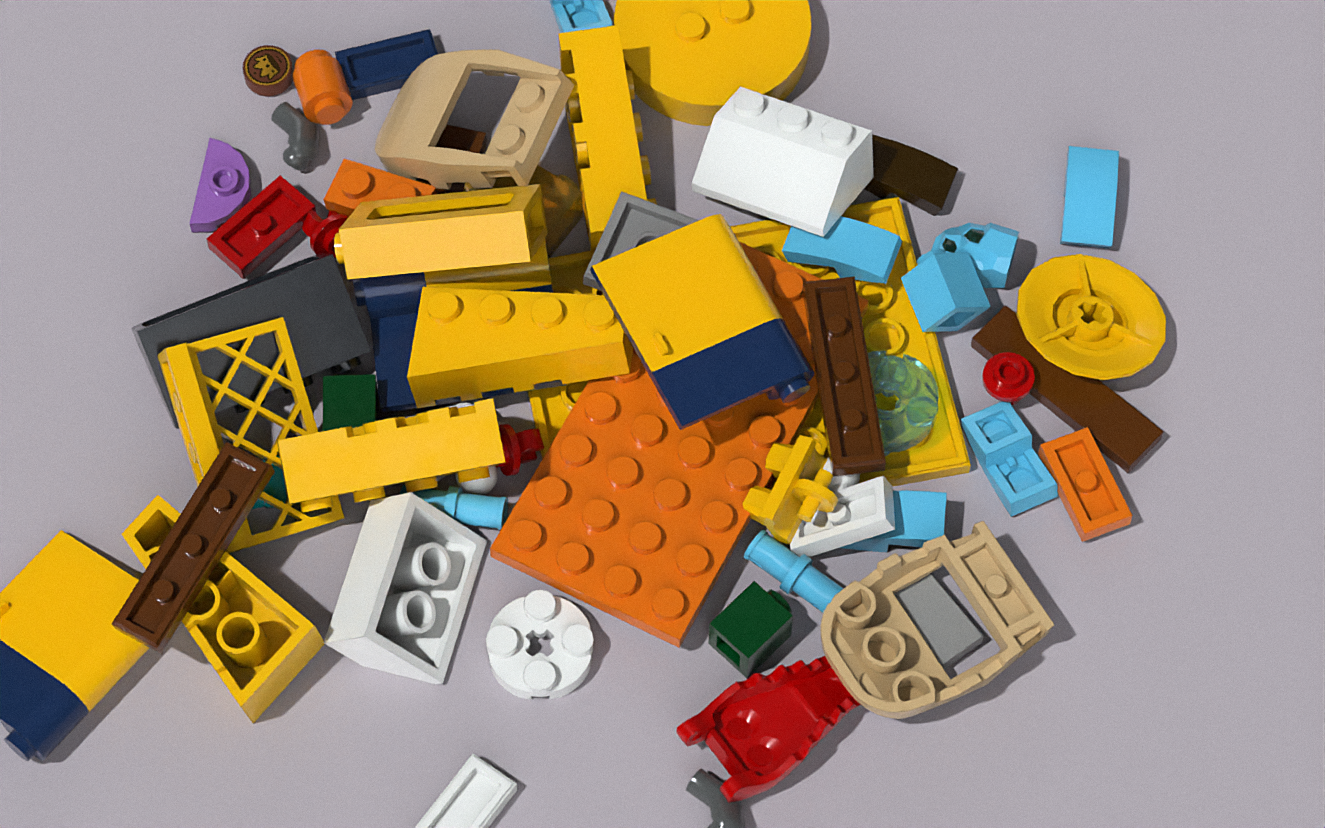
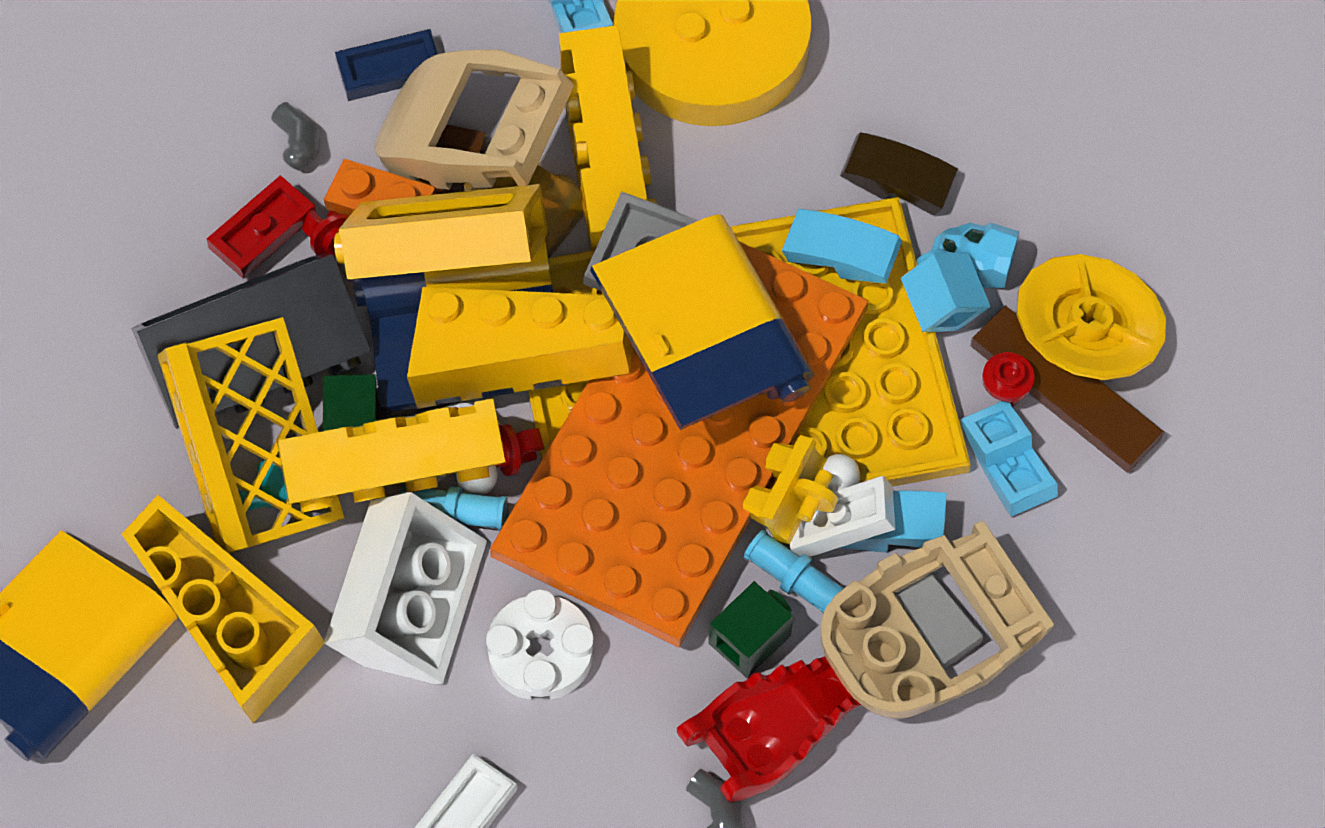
reddish brown tile [112,442,275,654] -> none
medium lavender plate [189,138,251,233] -> none
tile [243,45,294,96] -> none
orange brick [293,50,353,125] -> none
white slope [691,87,874,237] -> none
reddish brown tile [802,277,886,477] -> none
clear light blue plate [868,351,939,456] -> none
orange plate [1038,427,1133,542] -> none
medium azure slope [1060,146,1119,249] -> none

